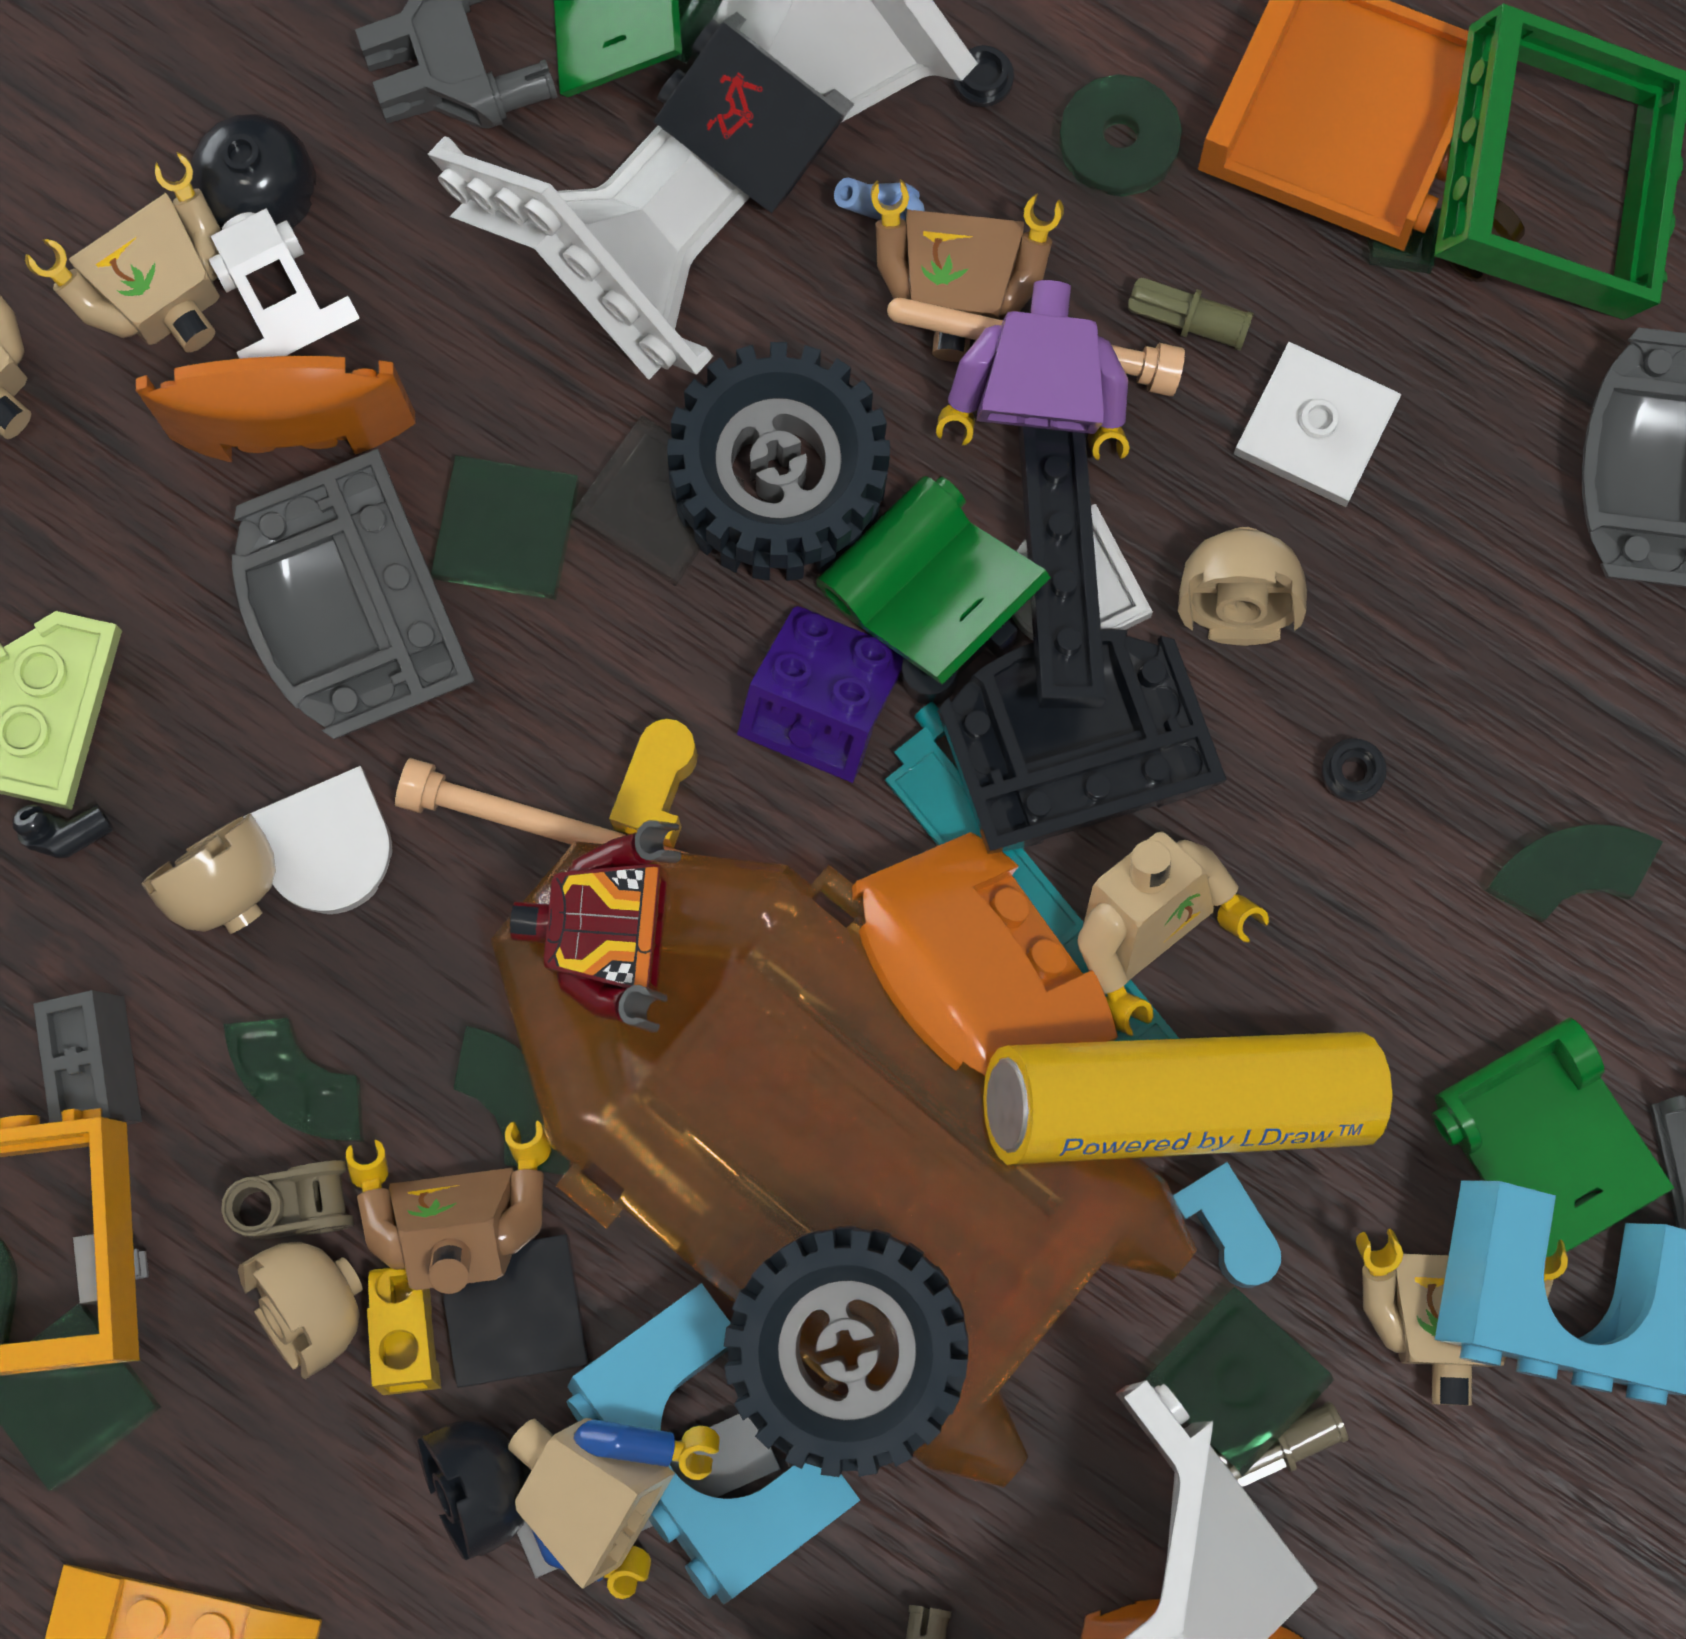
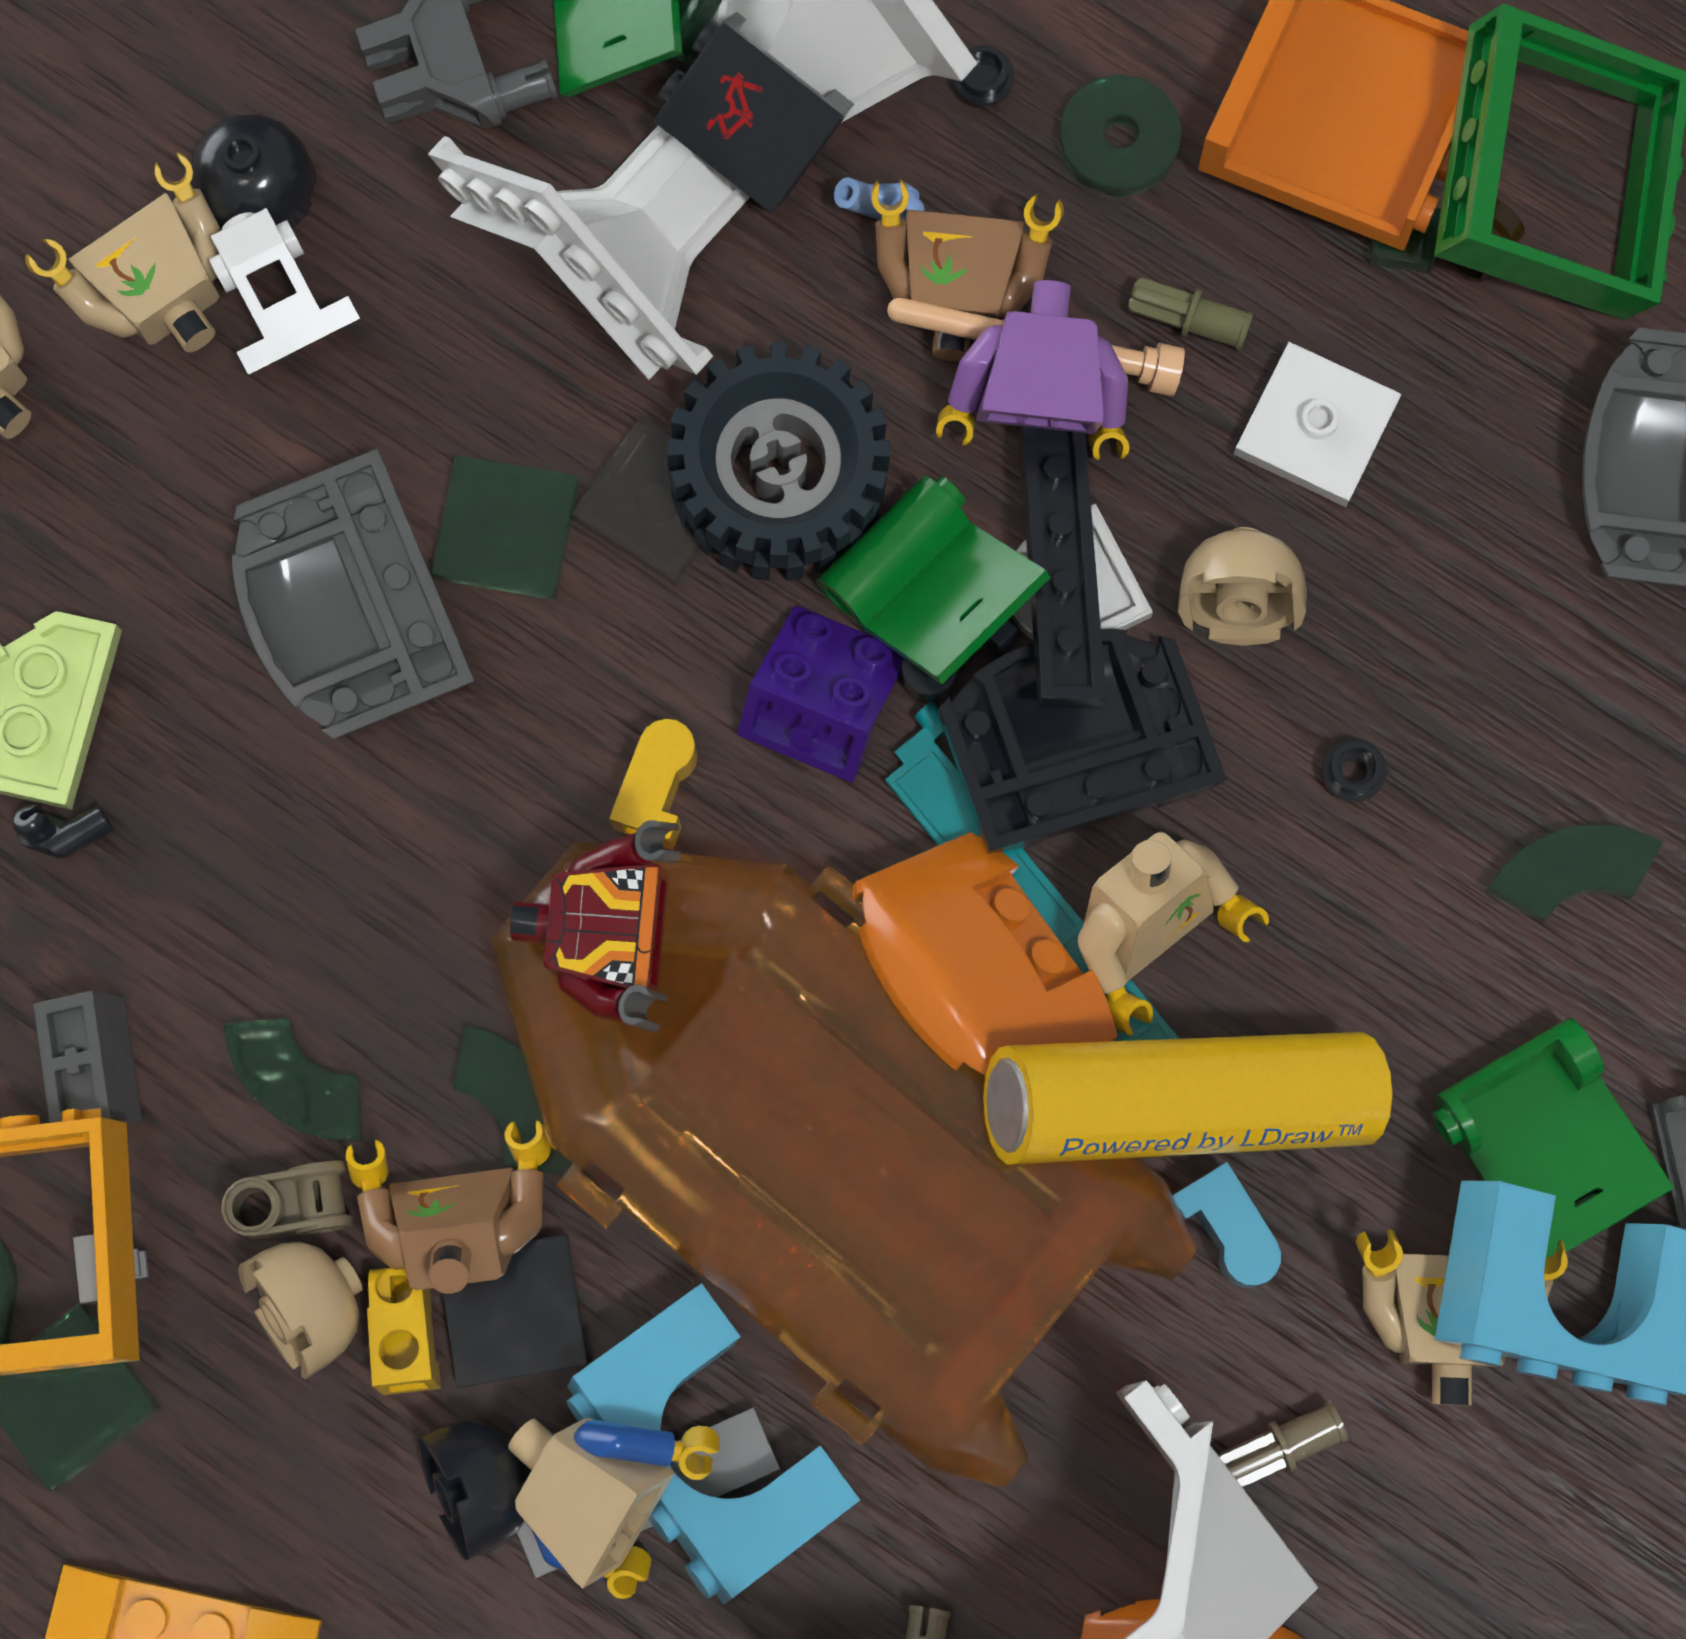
orange slope [136,356,416,462] -> none
tan cylinder [141,814,276,934] -> none
white tile [243,766,393,914] -> none
light nougat piece [395,758,695,877] -> none
black wheel [724,1226,969,1477] -> none
clear green tile [1144,1286,1334,1477] -> none

